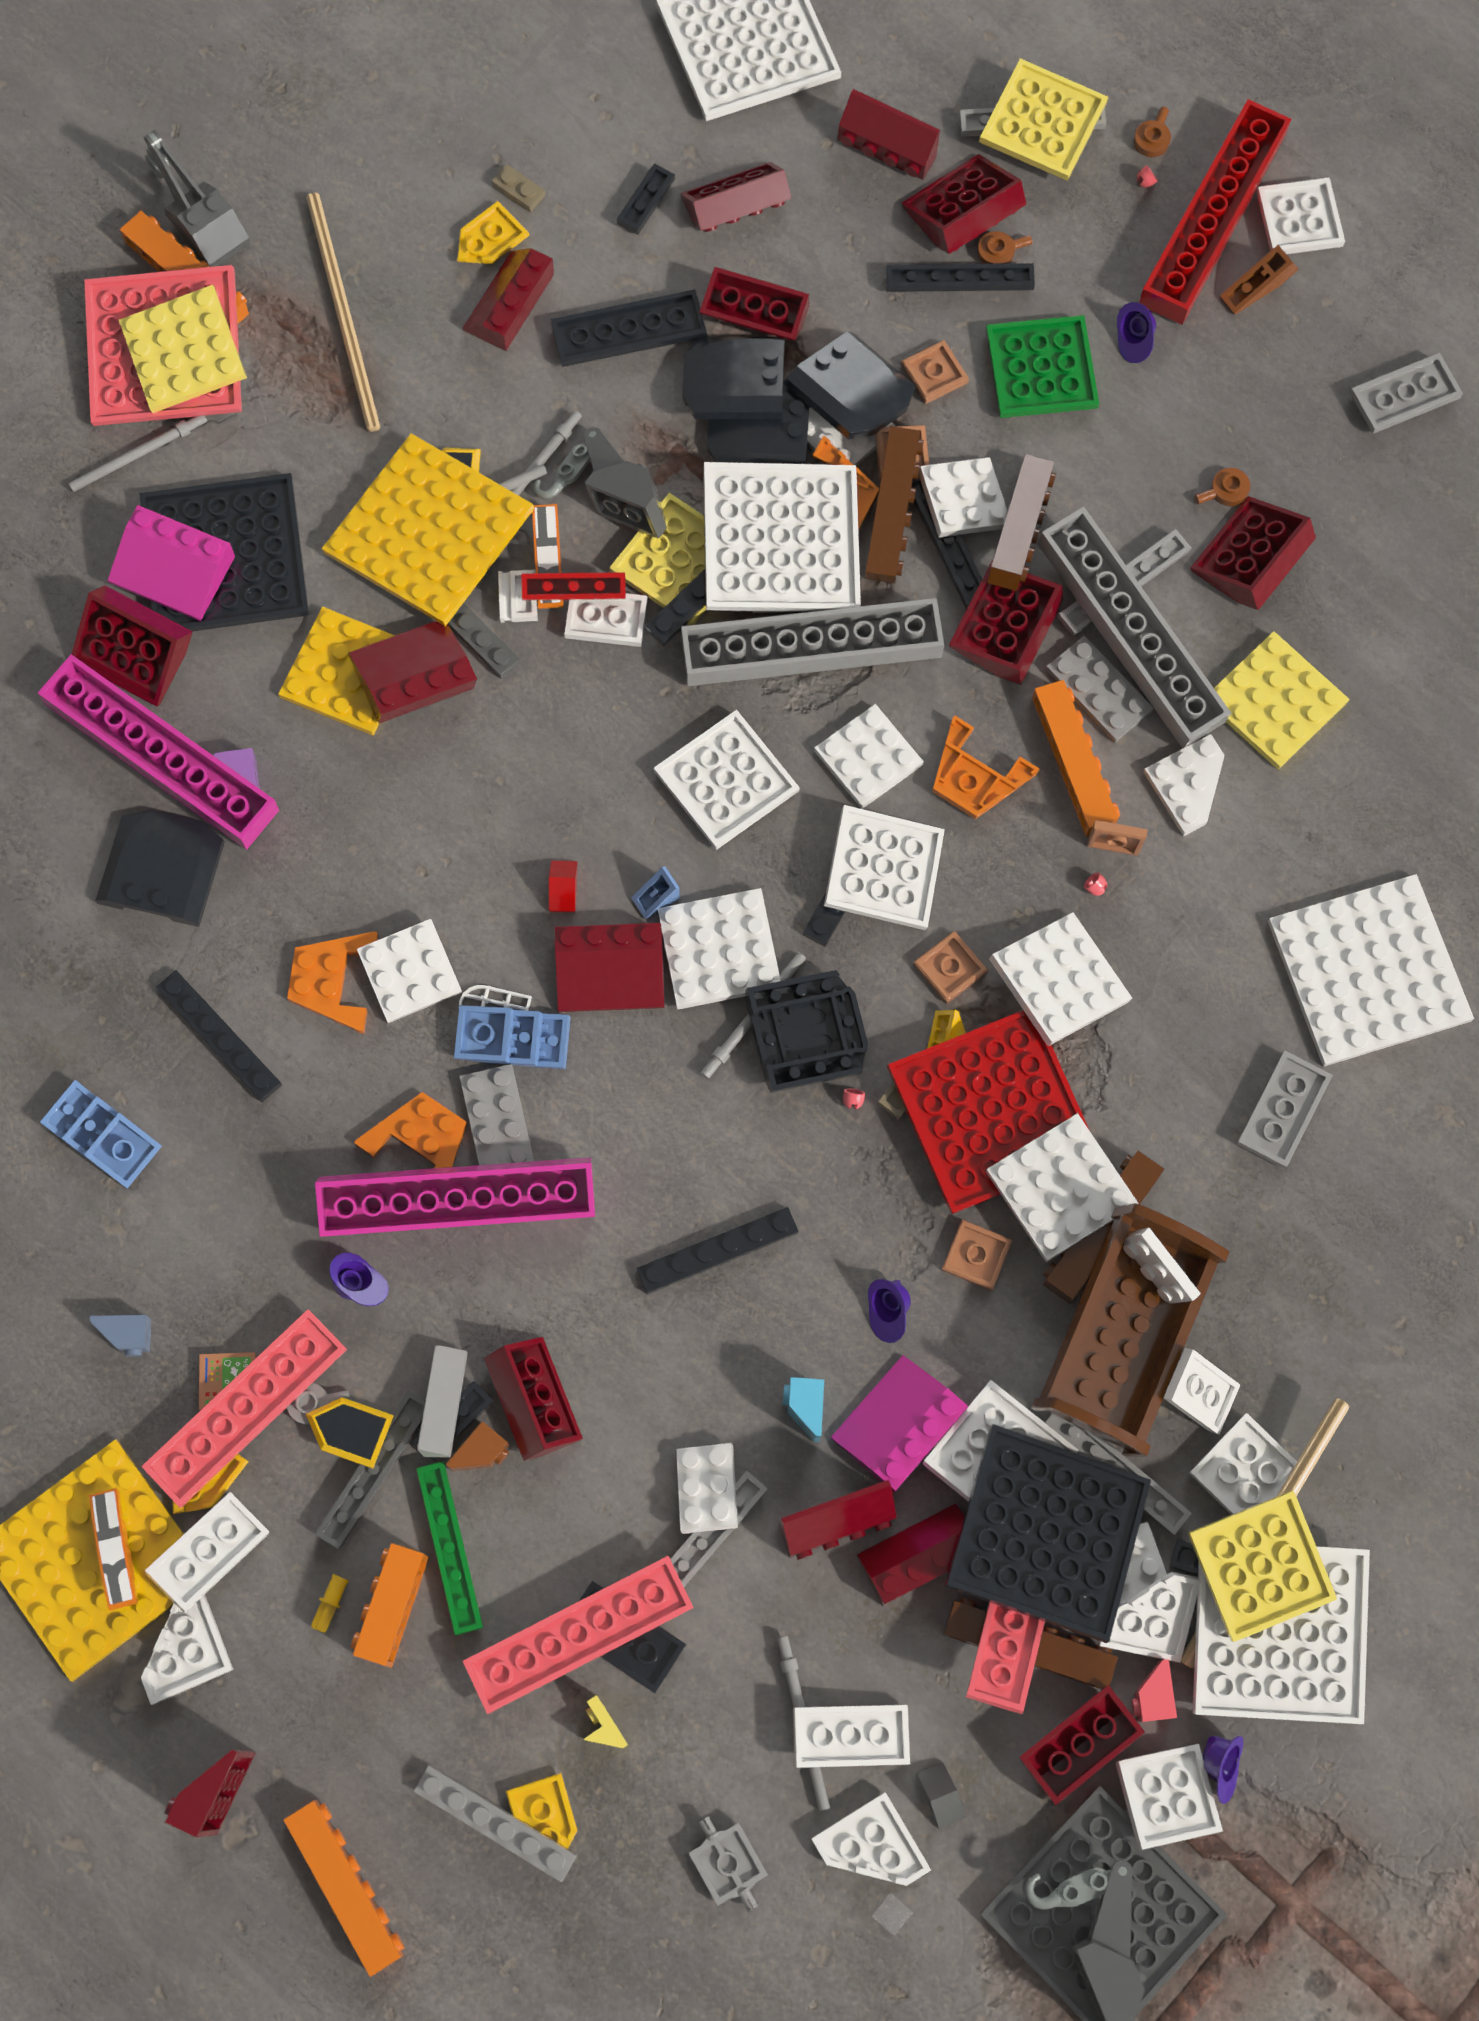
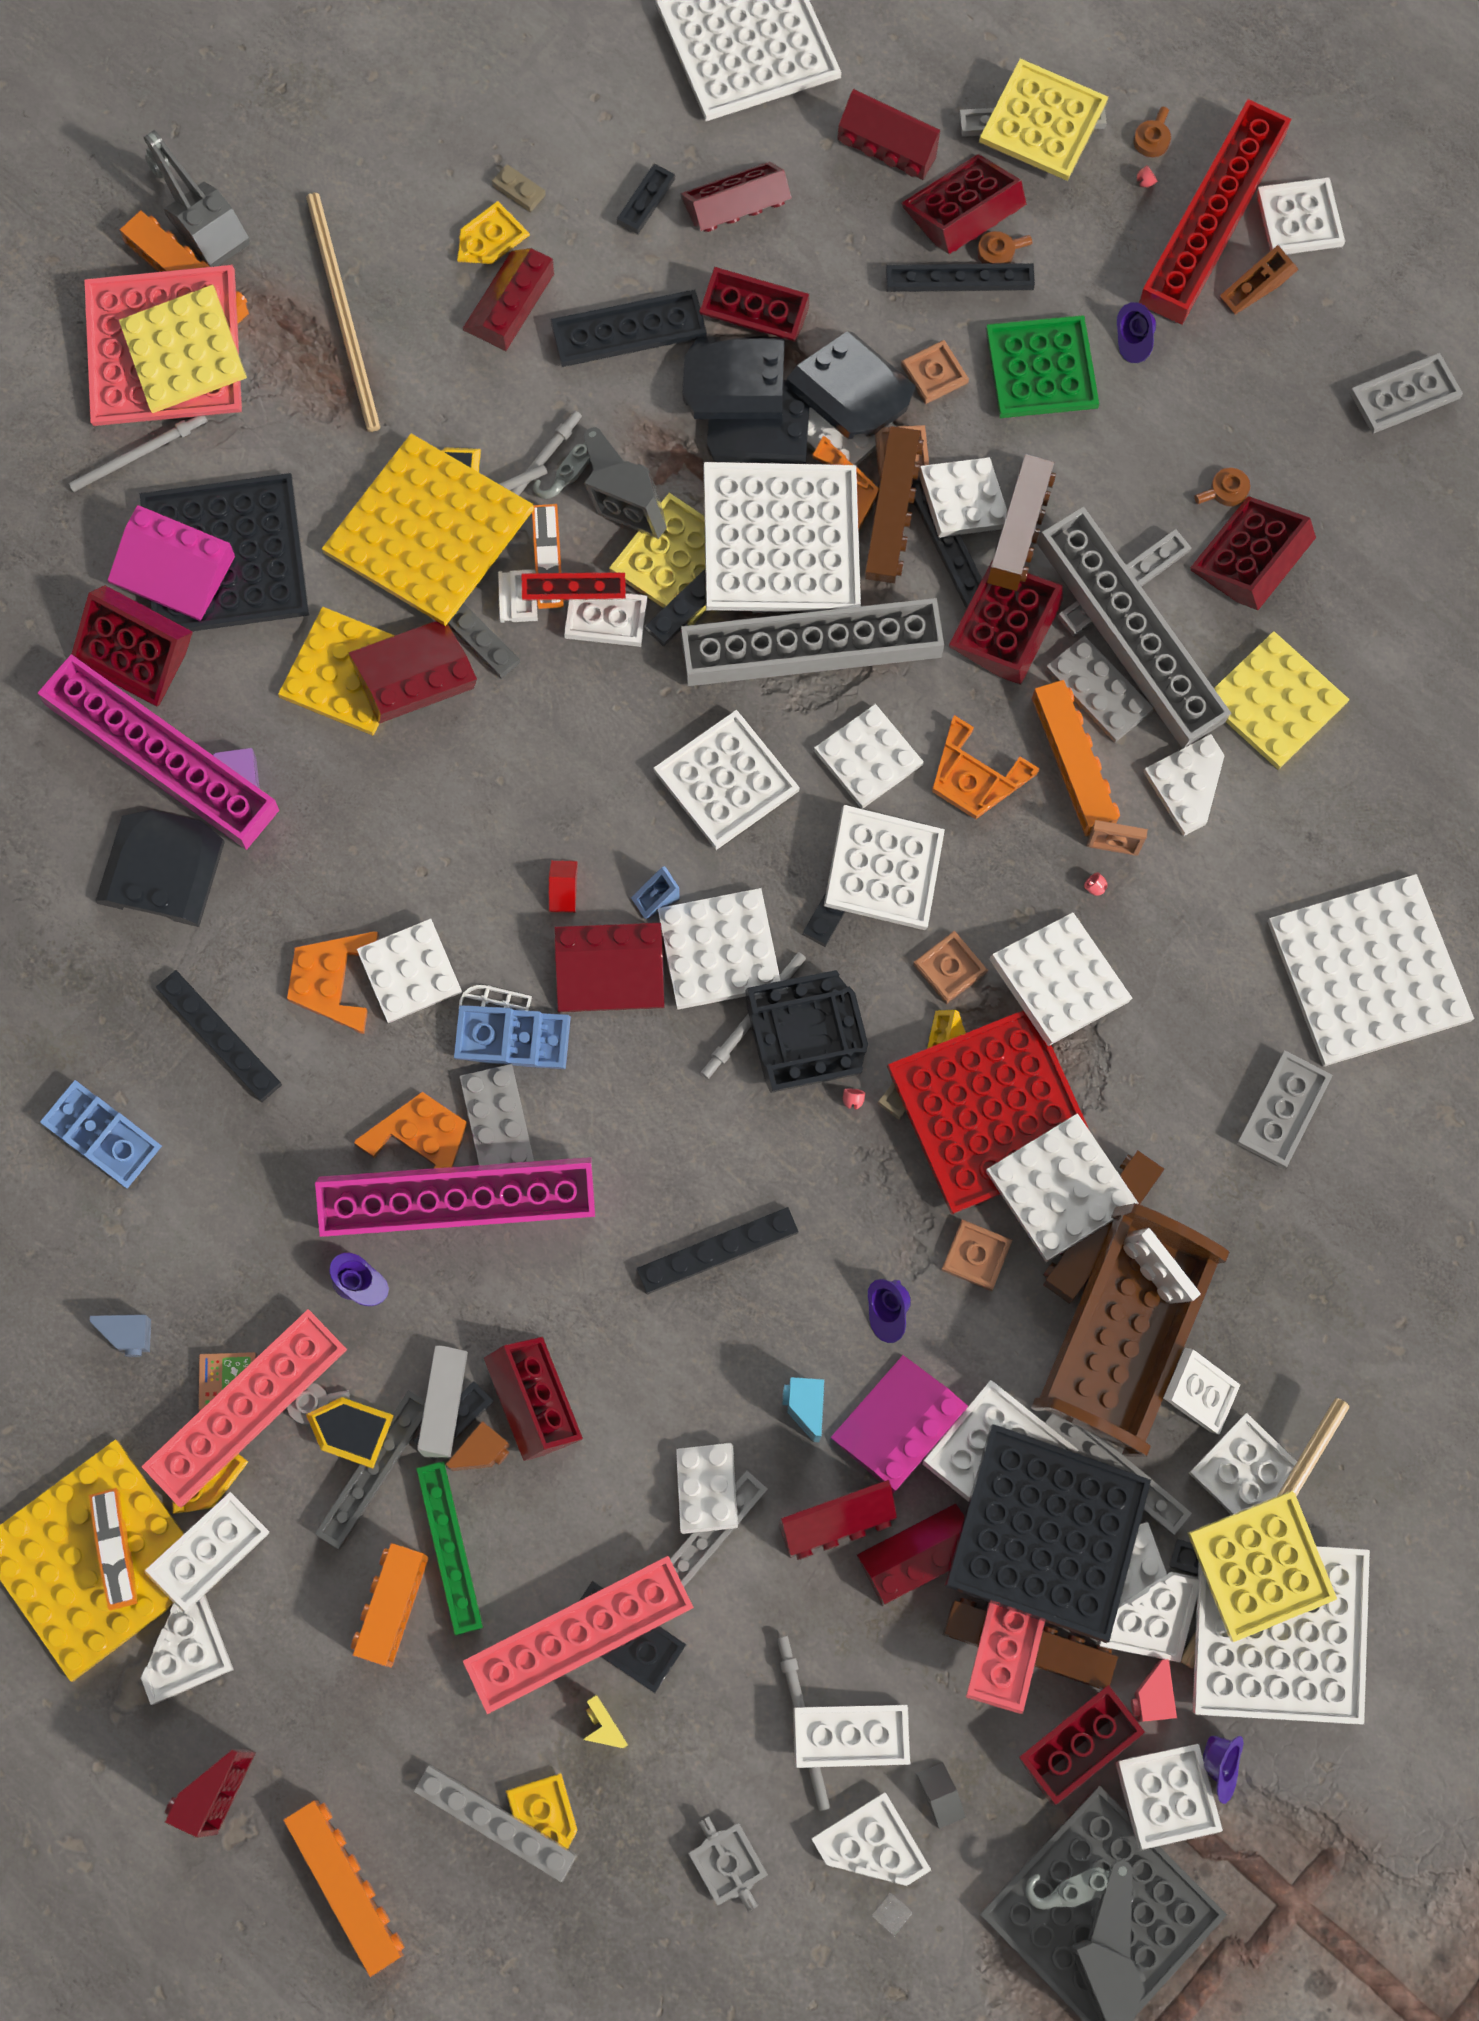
yellow axle [311,1574,349,1633] -> none

